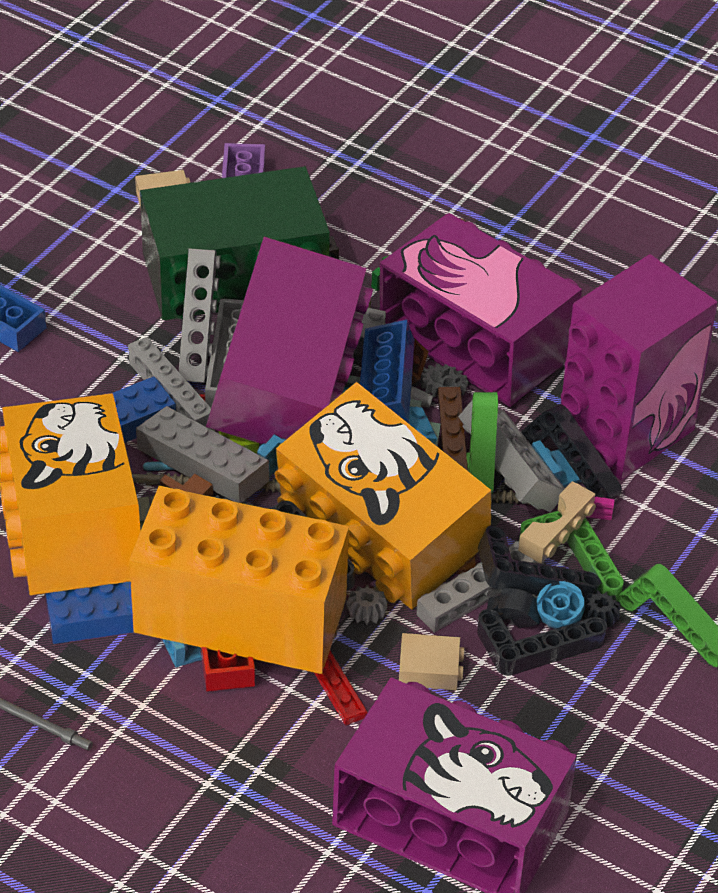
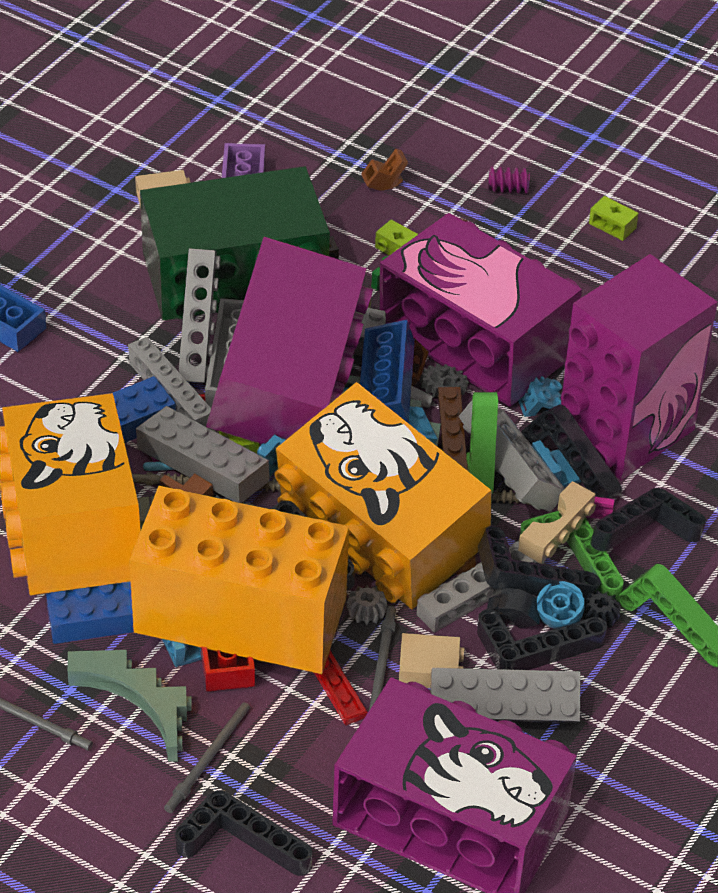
none -> sand green arch [67,650,192,762]
none -> dark grey bar [164,702,250,813]
none -> black beam [175,790,312,876]
none -> dark orange brick [361,149,408,191]
none -> dark grey bar [368,606,396,712]
none -> lime brick [375,220,418,255]
none -> light grey brick [430,668,580,723]
none -> magenta piece [488,166,530,194]
none -> dark azure bracket [518,376,562,417]
none -> lime brick [589,196,639,241]
none -> black beam [590,488,706,551]

